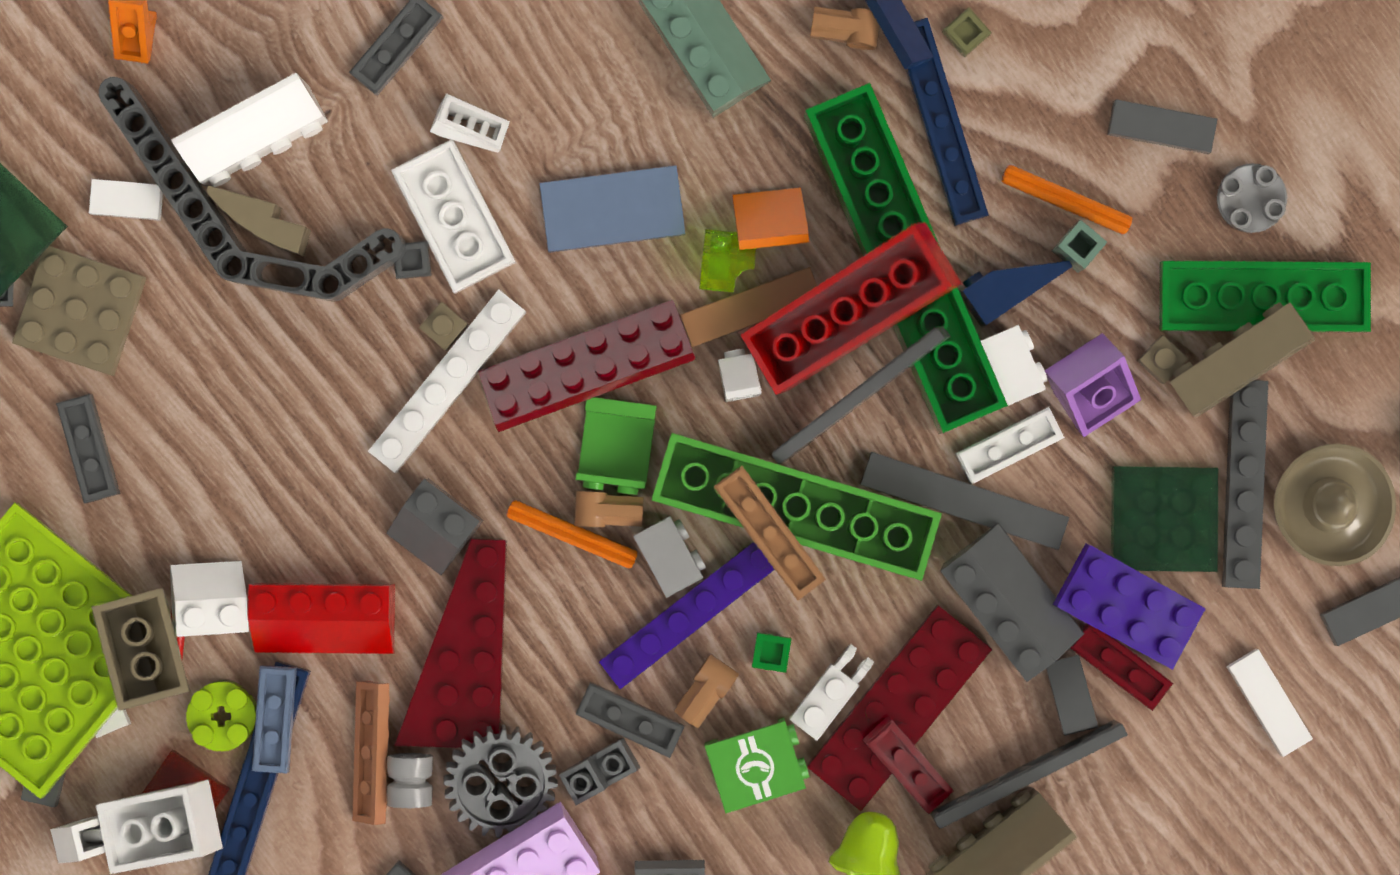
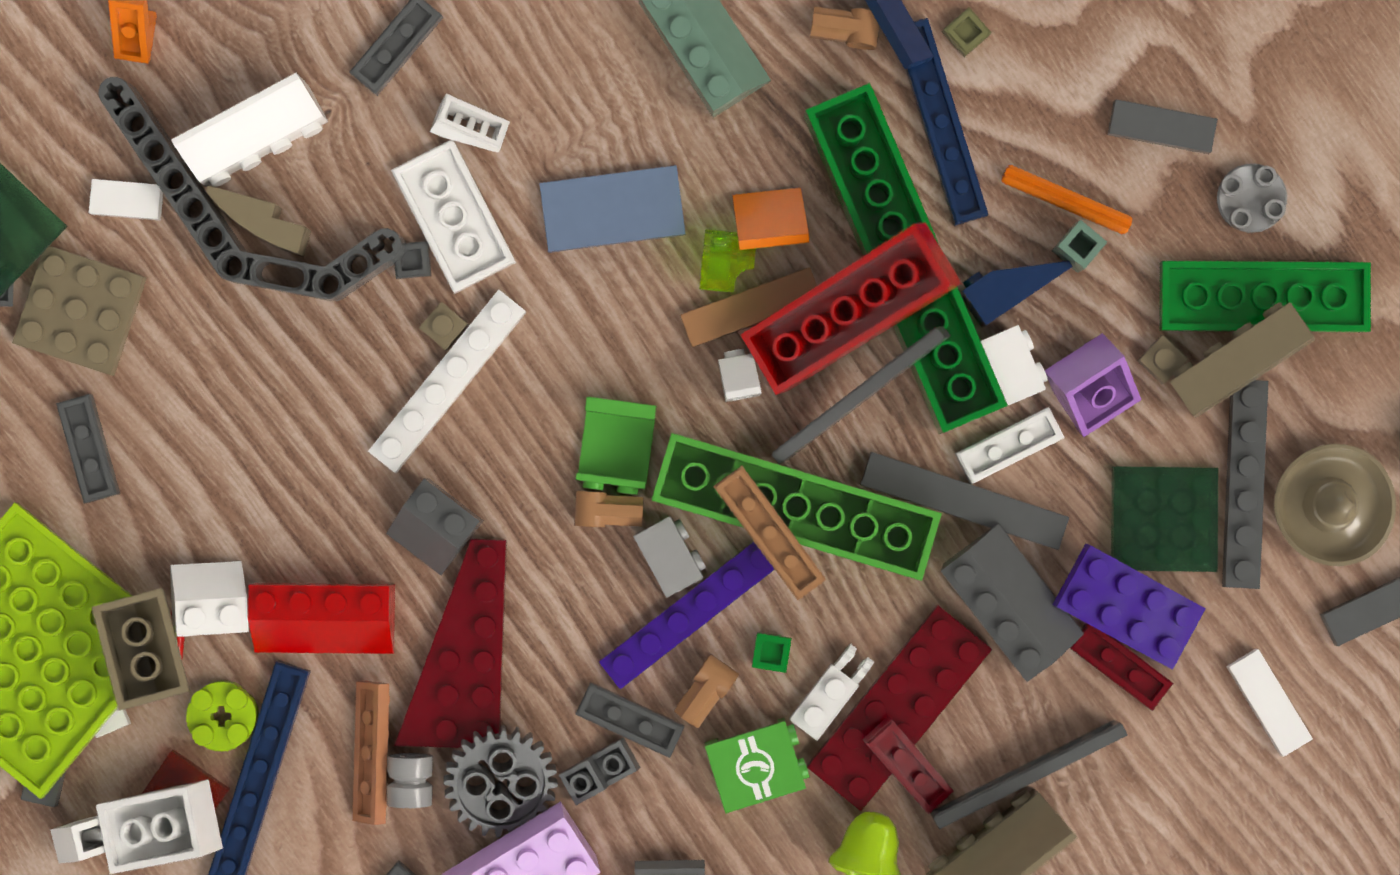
sand blue tile [252,665,297,774] -> none
plate [478,300,696,432] -> none
orange axle [507,500,638,569] -> none
dark grey slope [1046,655,1098,736] -> none

